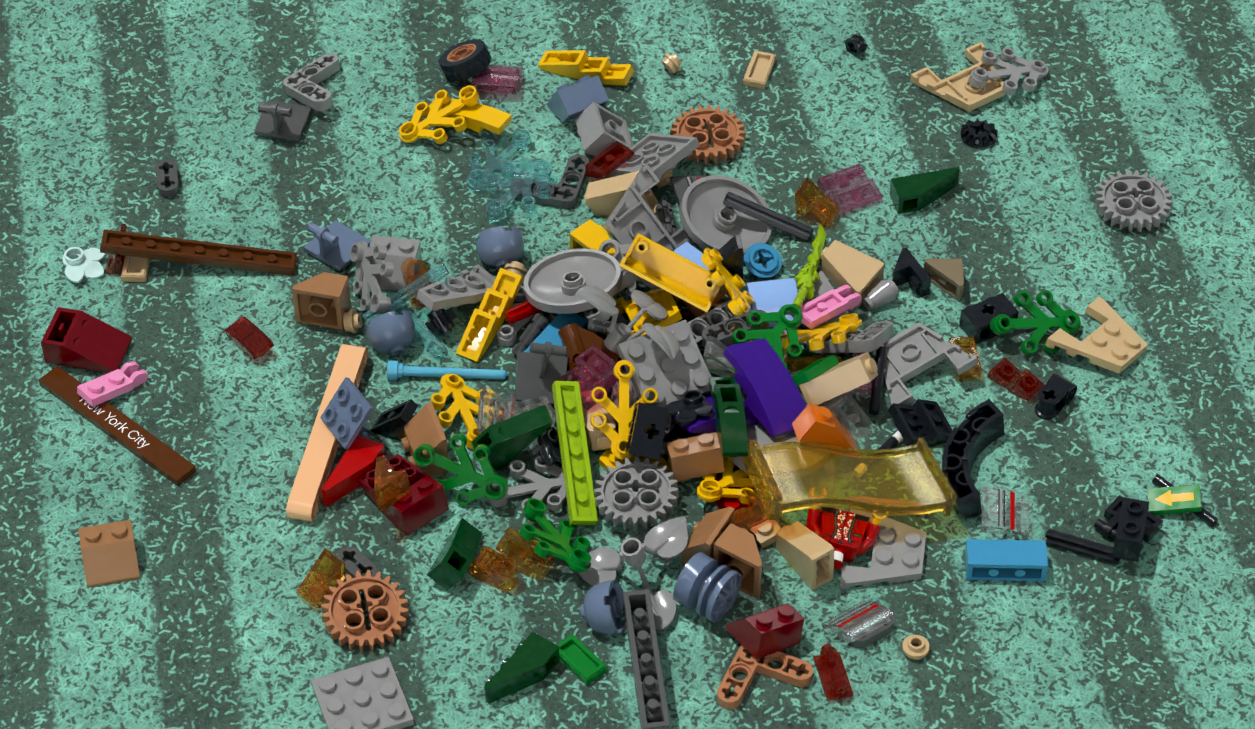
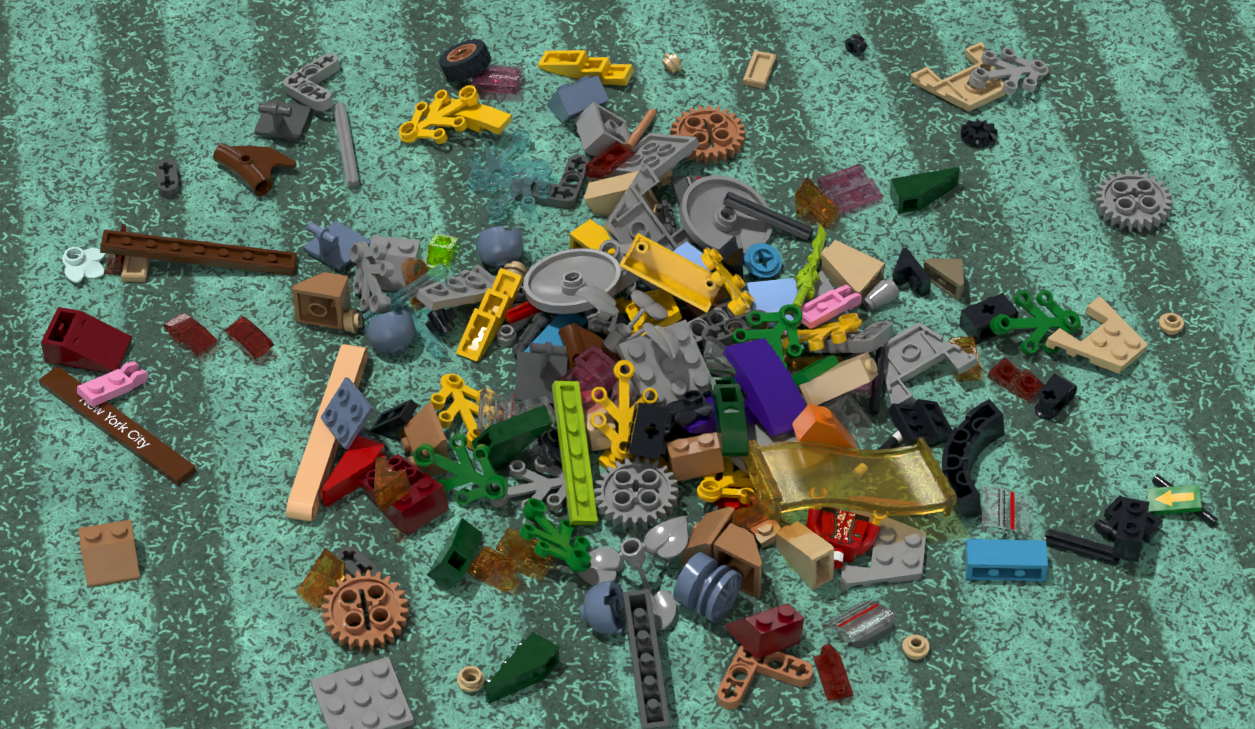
medium azure piece [387,360,508,381] -> none
green tile [557,634,608,685] -> none
none -> clear red slope [163,313,218,357]
none -> reddish brown pin [213,143,296,196]
none -> light grey axle [333,103,359,188]
none -> clear neon green slope [420,233,459,278]
none -> tan plate [457,666,484,692]
none -> nougat bar [624,108,657,151]
none -> tan plate [1159,313,1184,335]

